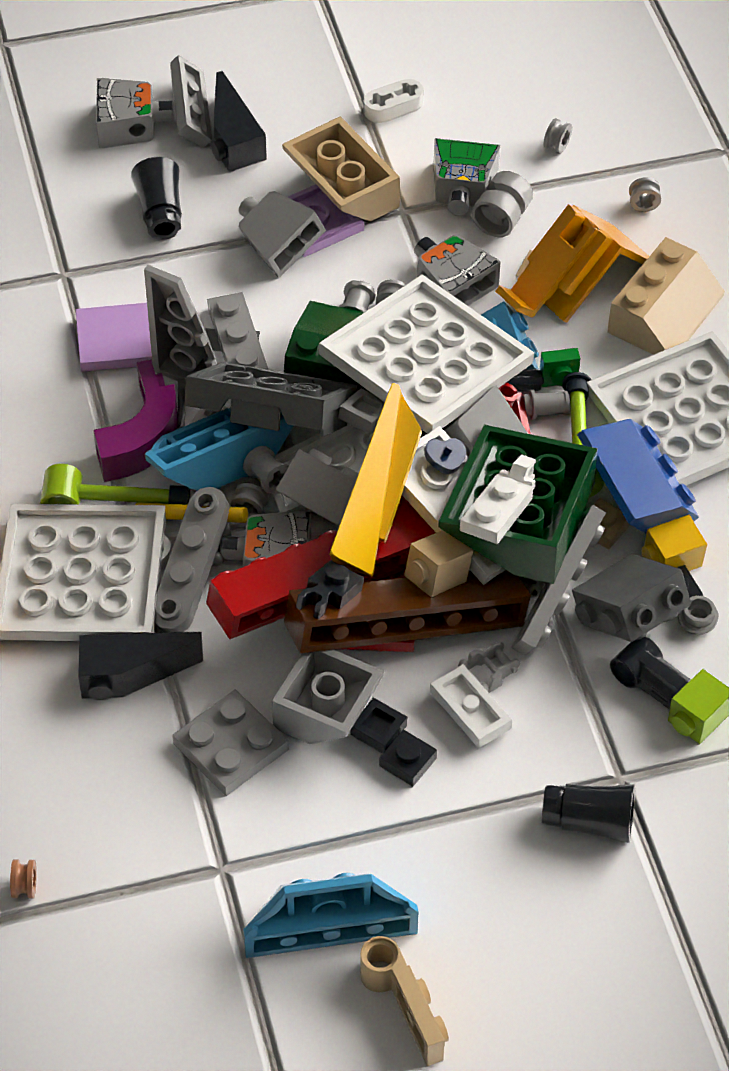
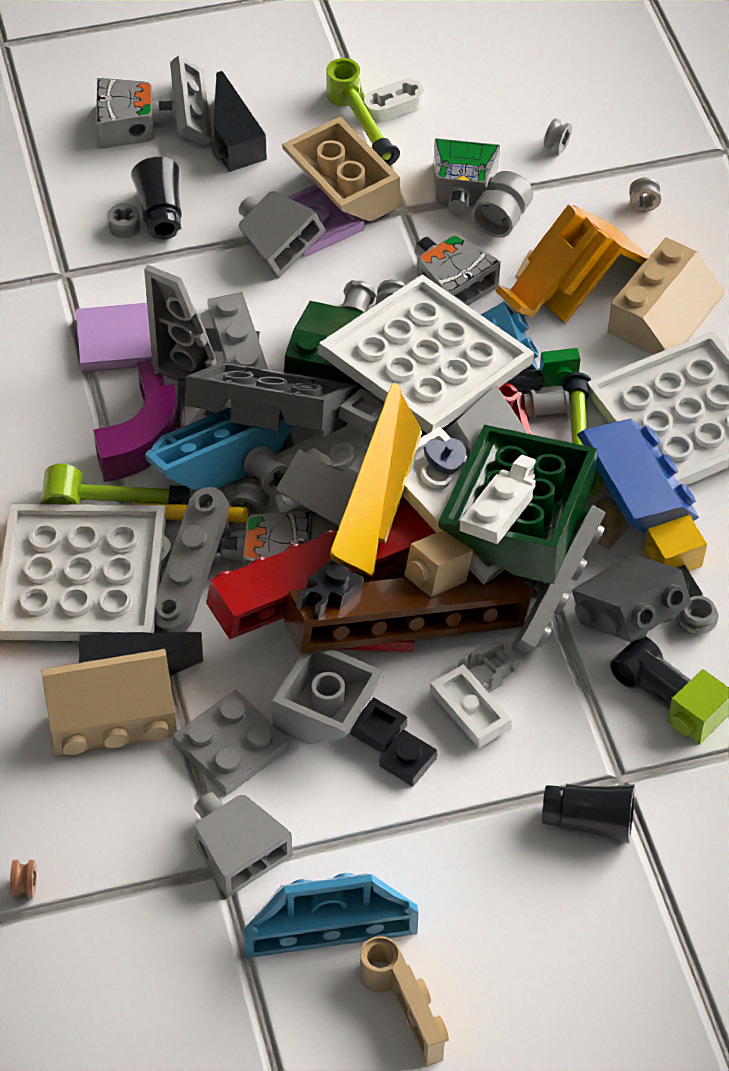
none -> tan slope [41,649,177,756]
none -> light grey bush [108,203,140,238]
none -> light grey torso [194,792,292,898]
none -> lime piece [326,58,400,166]

